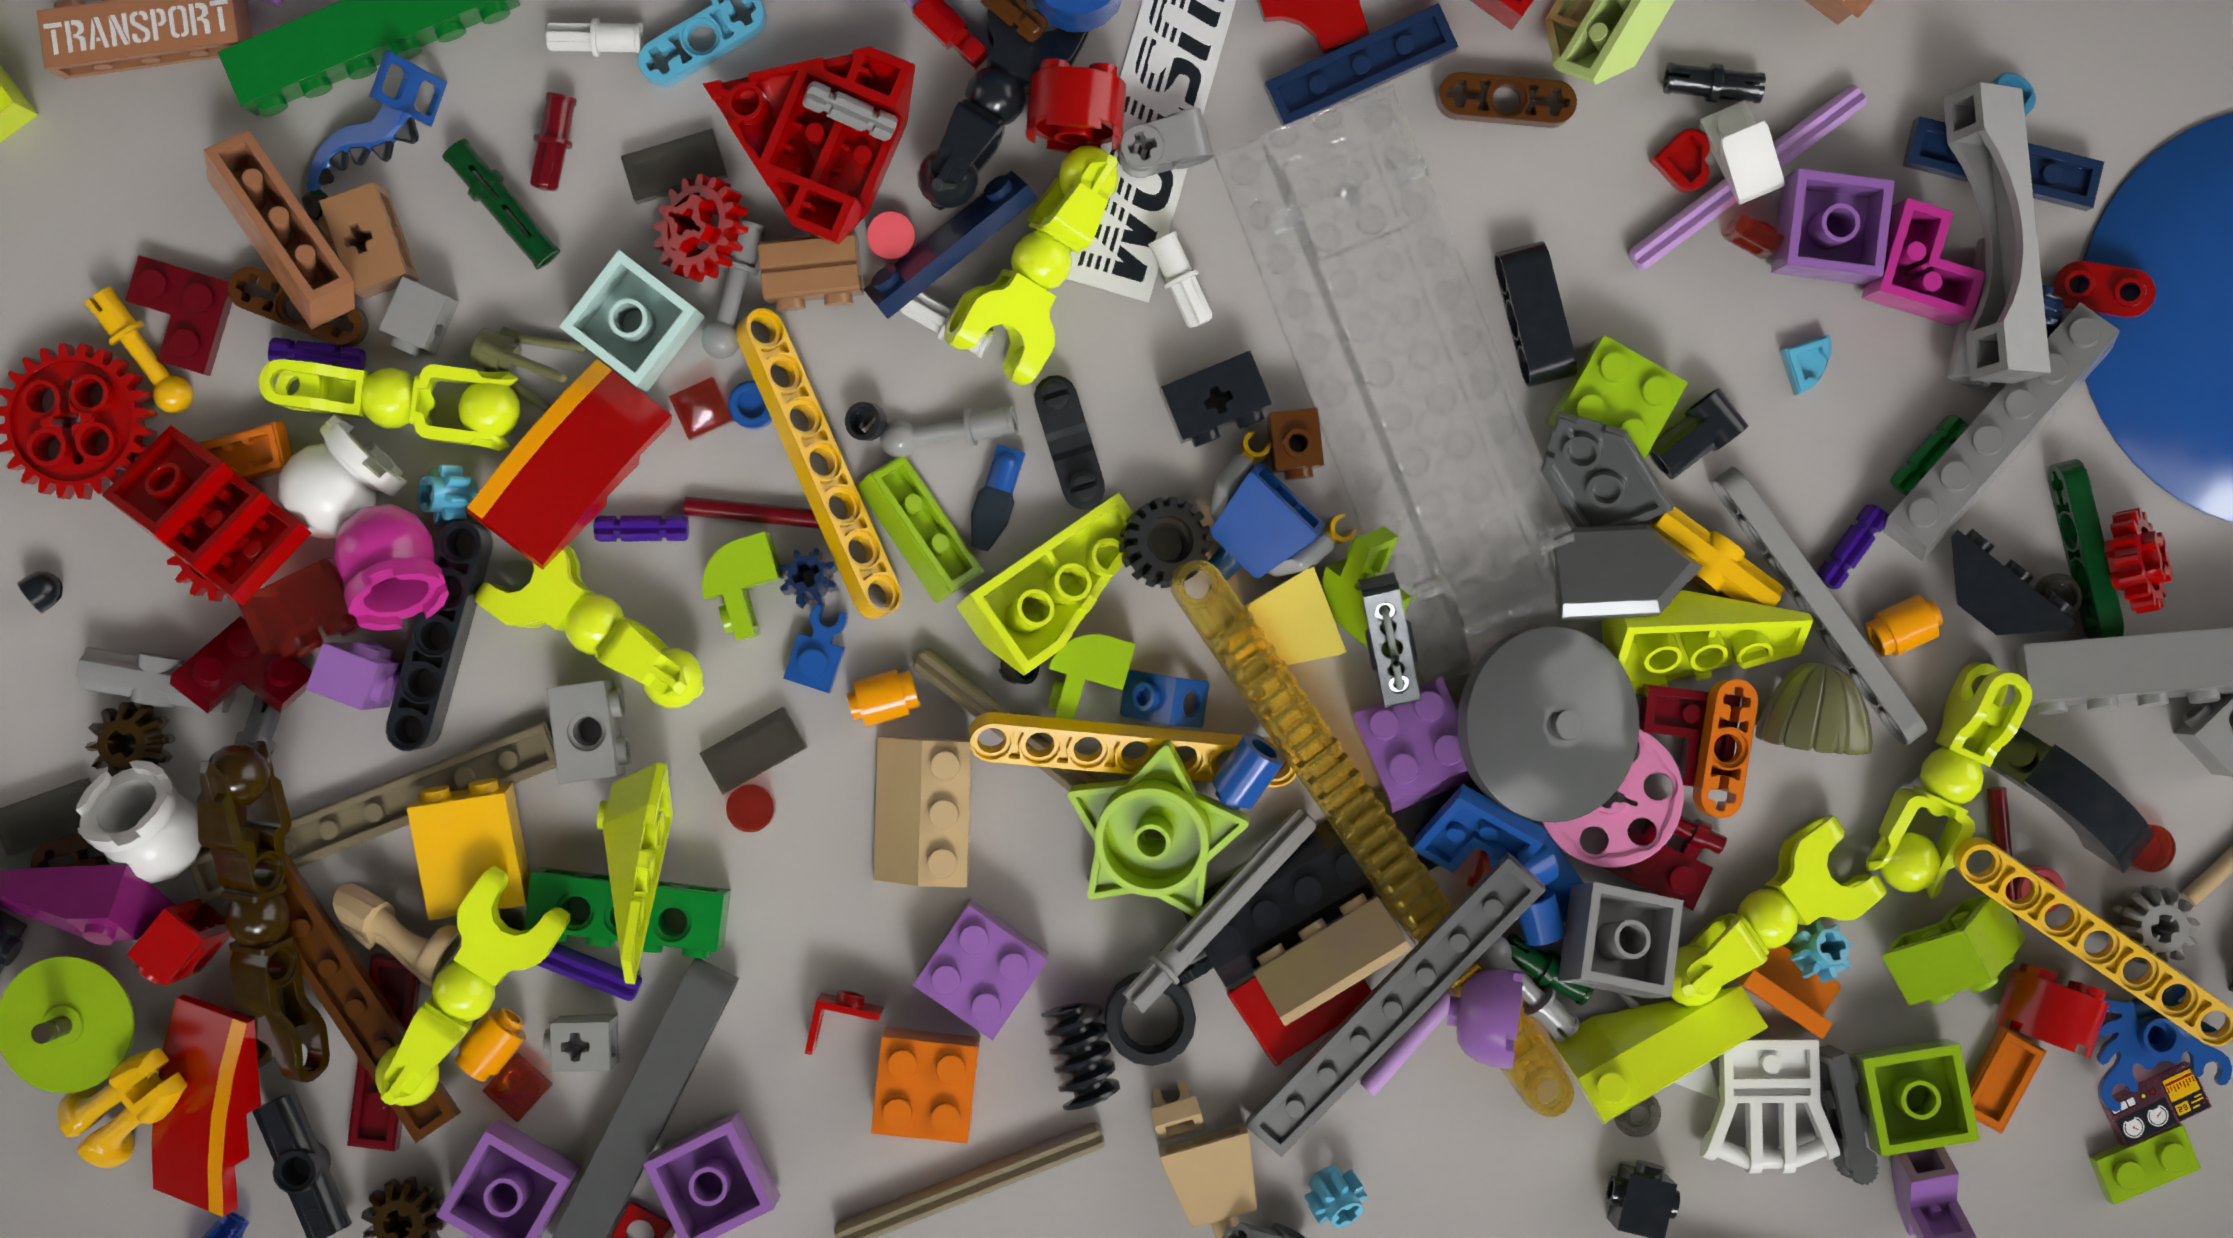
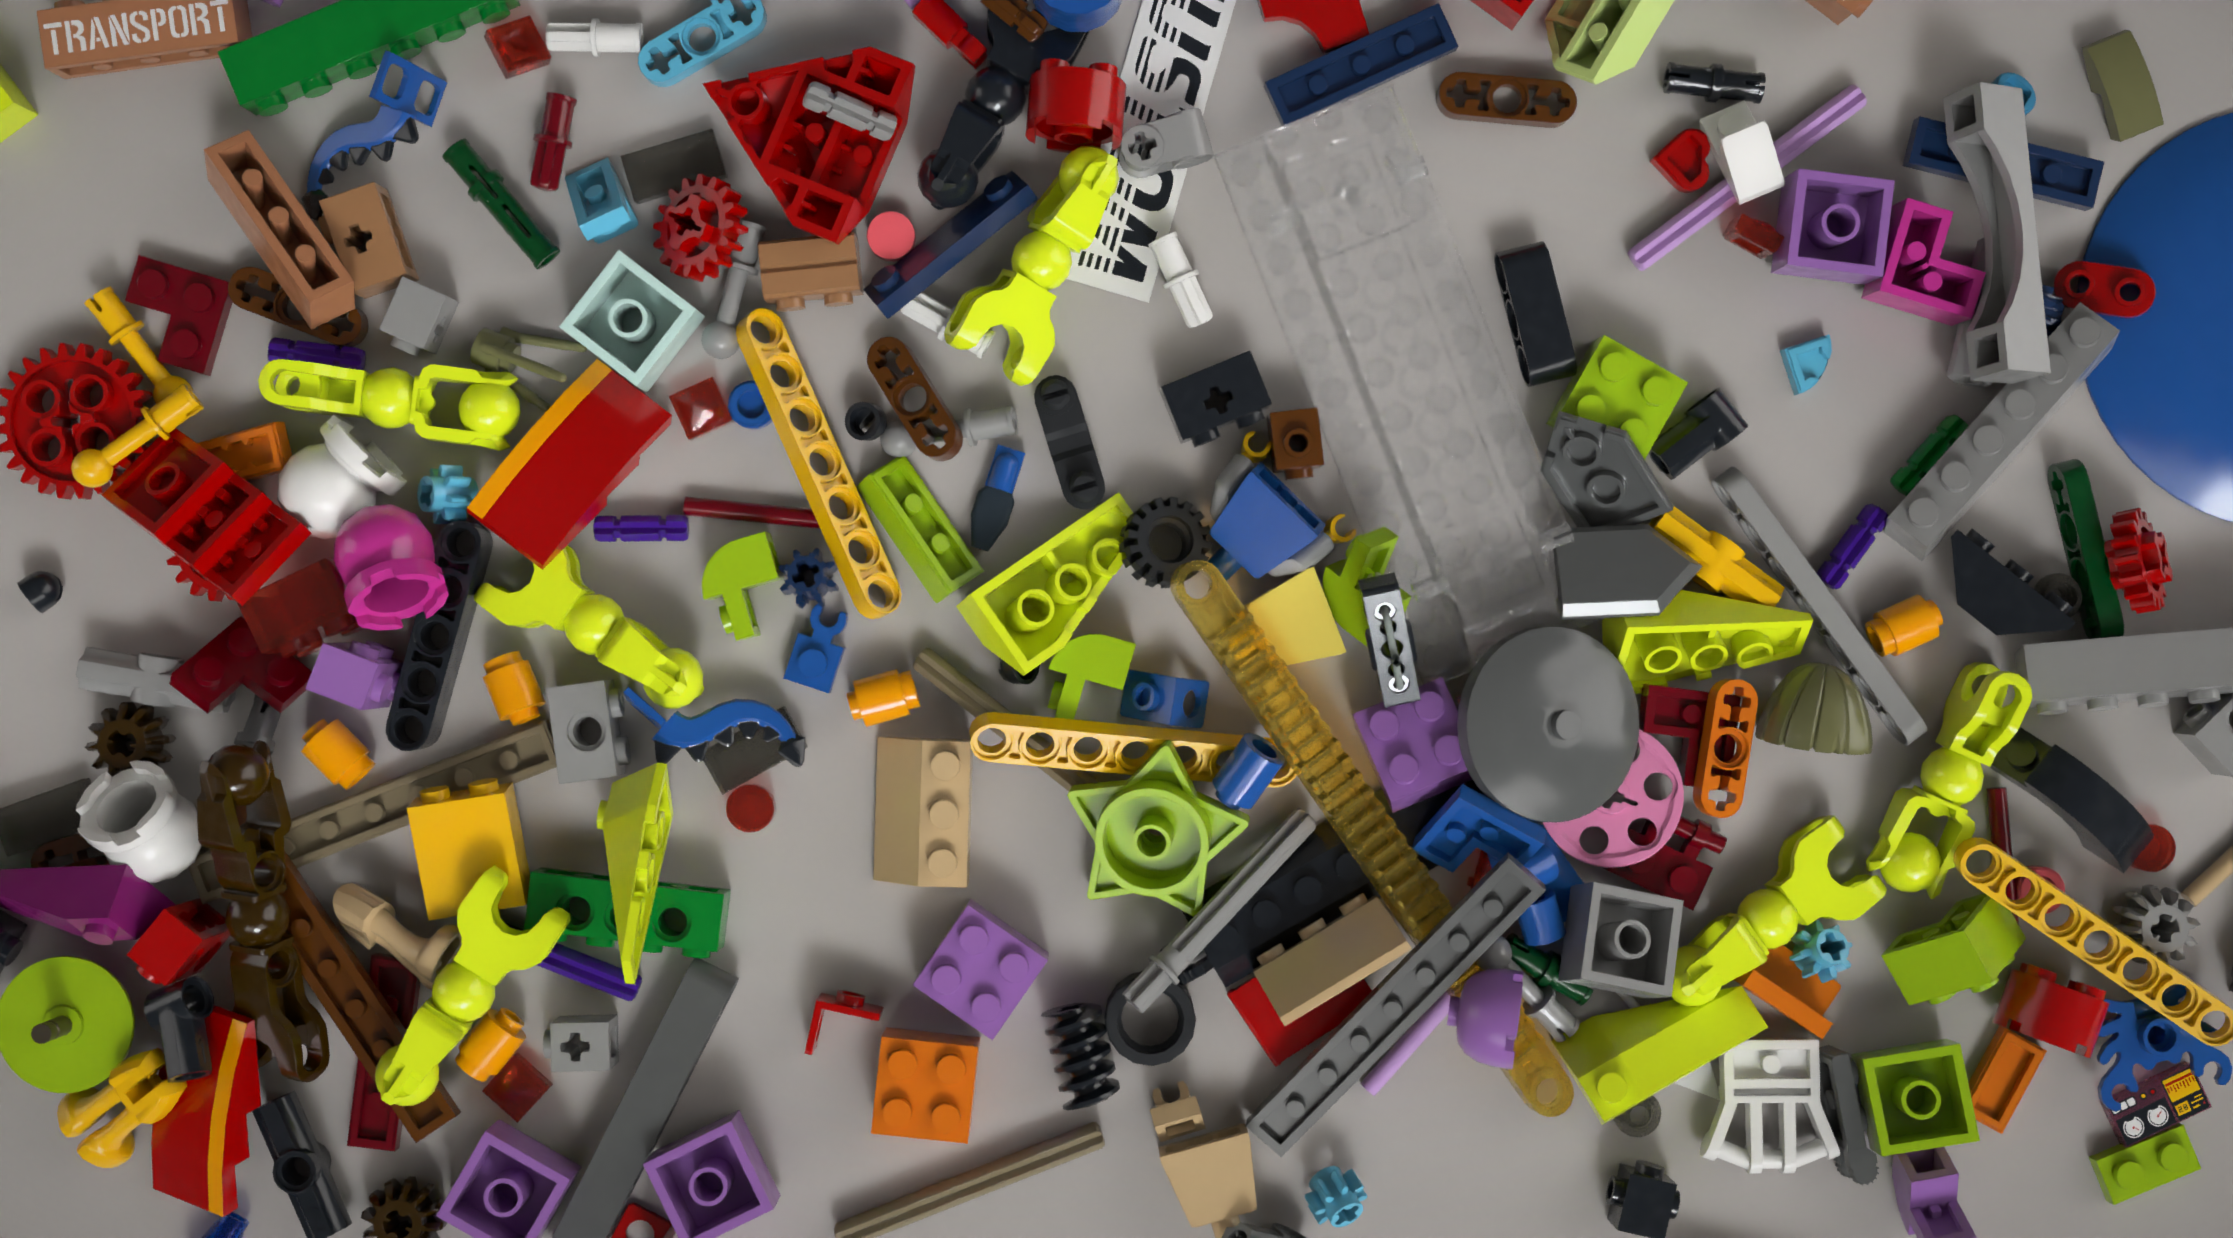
none -> yellow pin [71,384,204,488]
none -> black piece [144,976,214,1083]
none -> light orange brick [301,719,376,790]
none -> light orange brick [483,651,546,726]
none -> clear red tile [484,15,552,79]
none -> medium azure slope [565,157,638,244]
none -> blue piece [623,687,805,767]
none -> reddish brown beam [867,337,963,461]
none -> olive slope [2082,30,2164,142]

